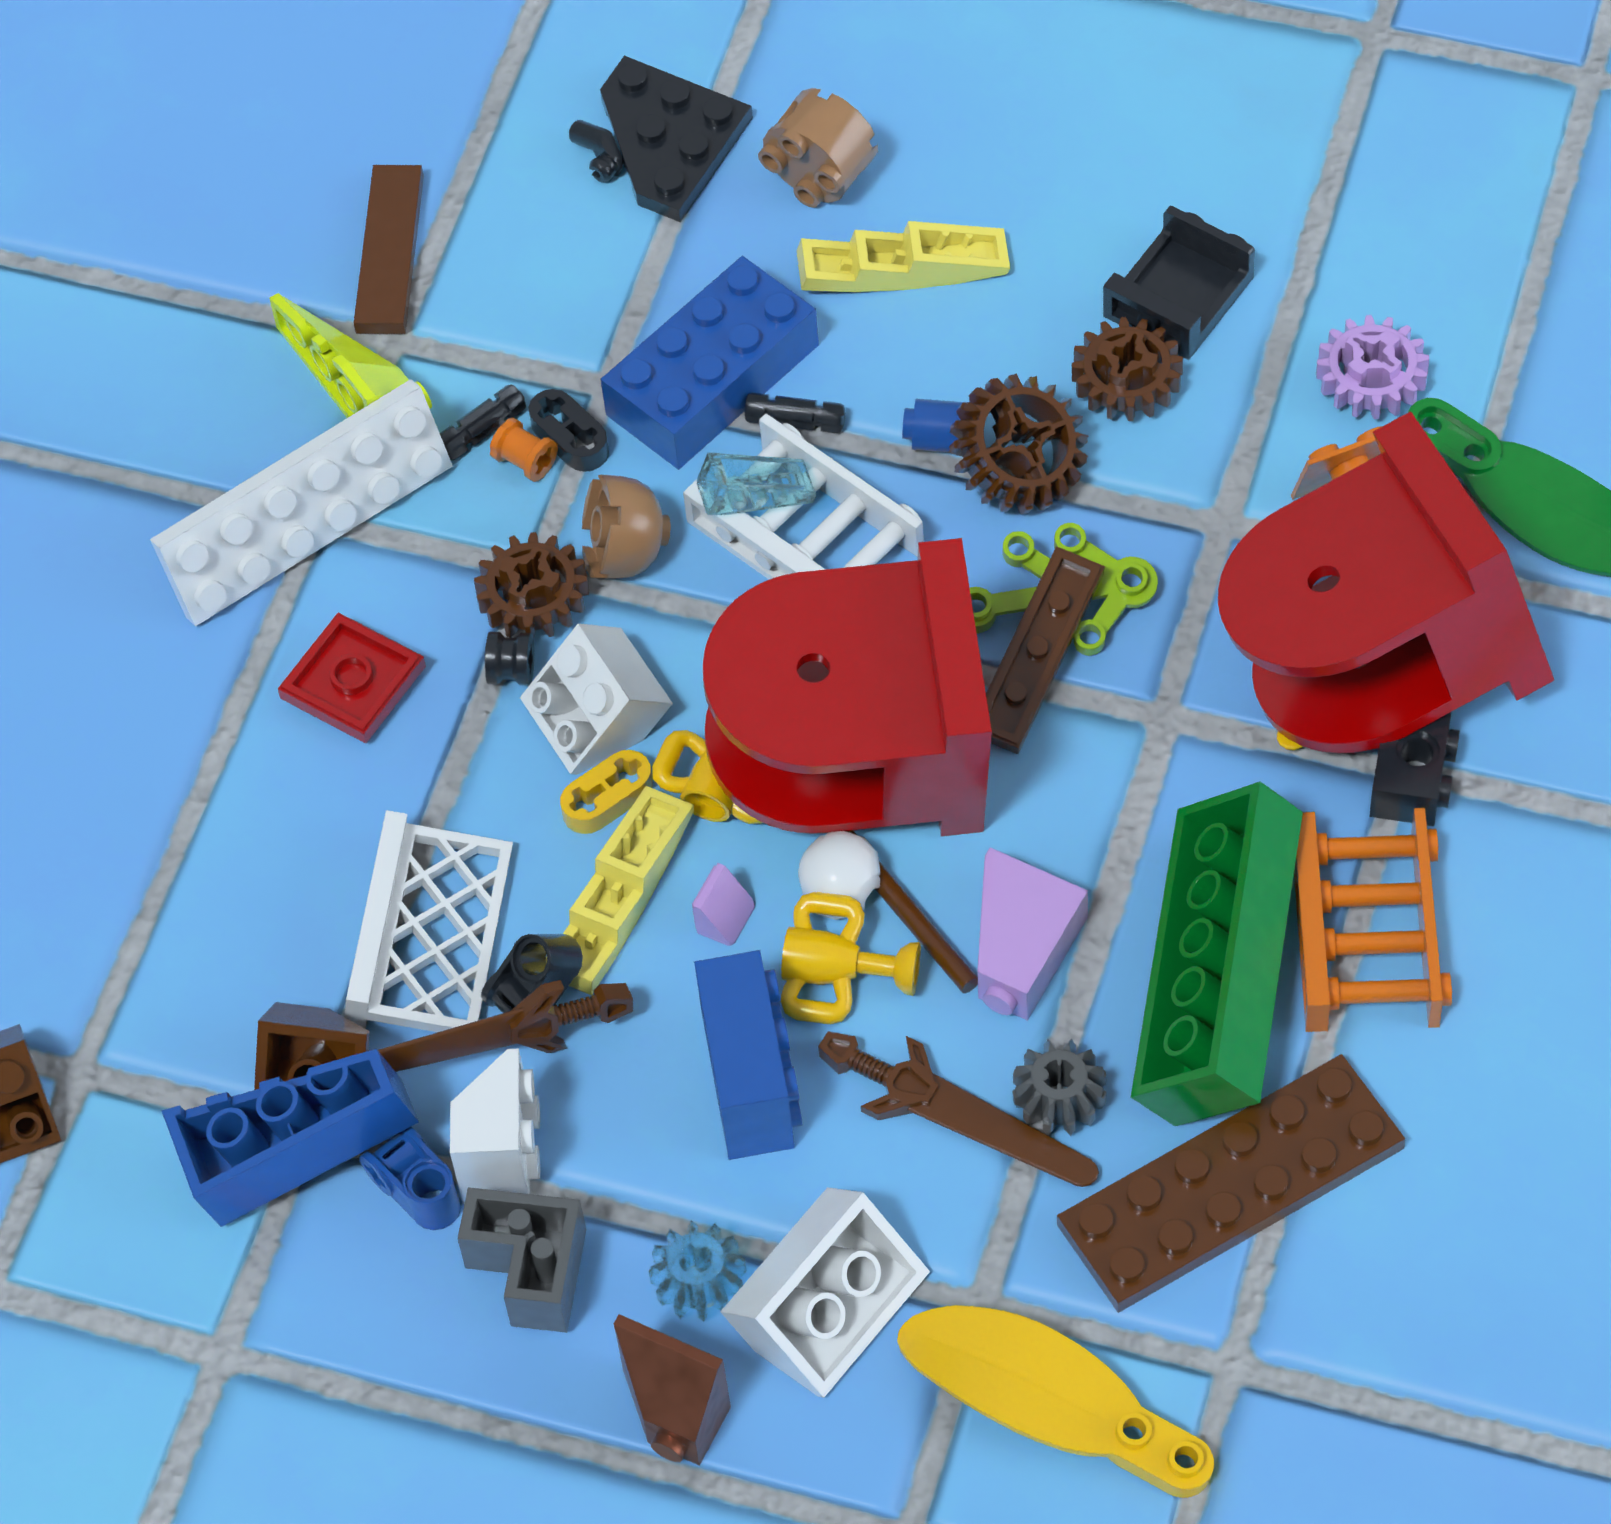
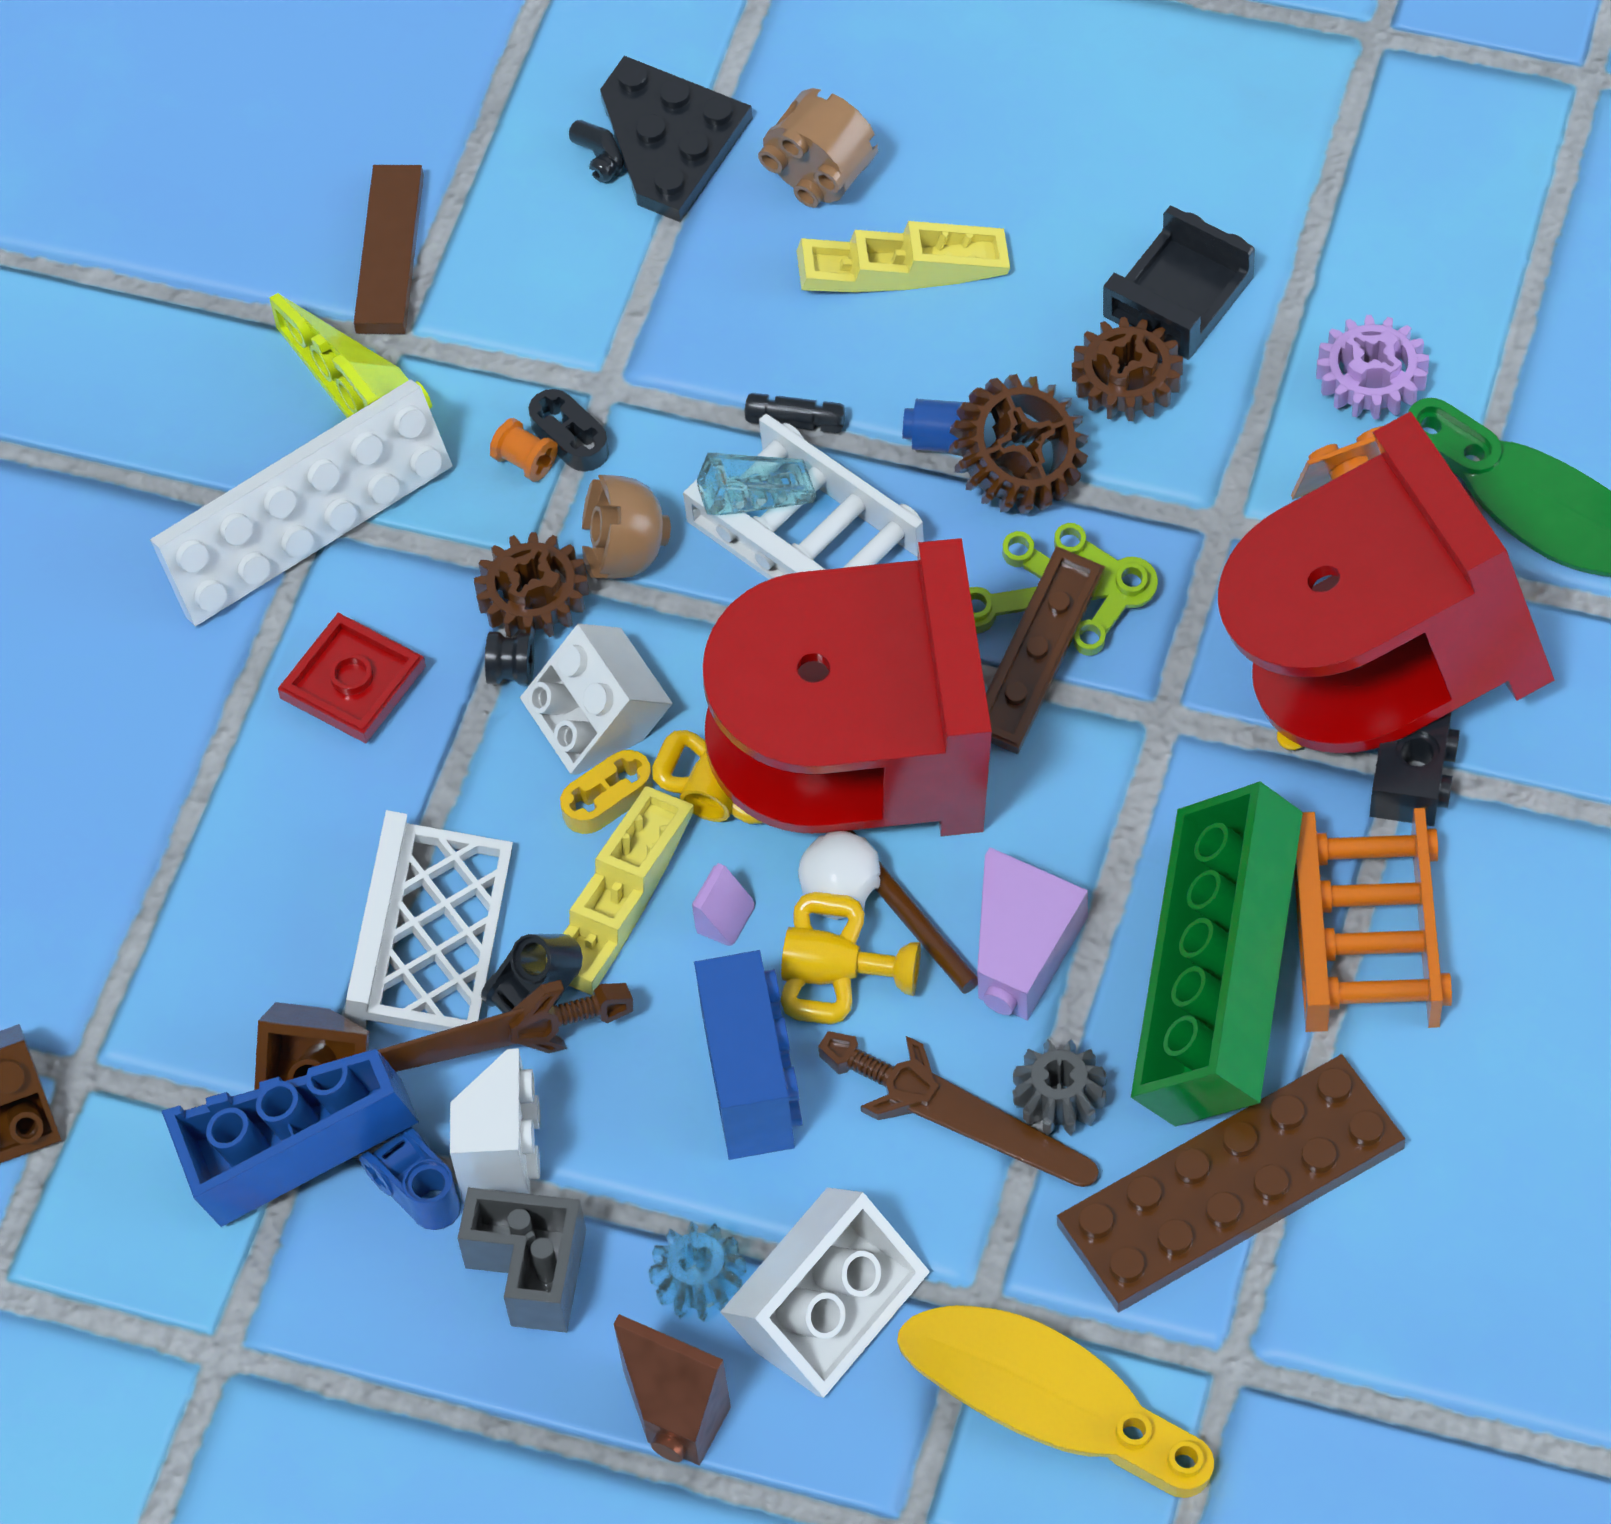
black axle [440,384,526,460] -> none
blue brick [600,255,819,470] -> none

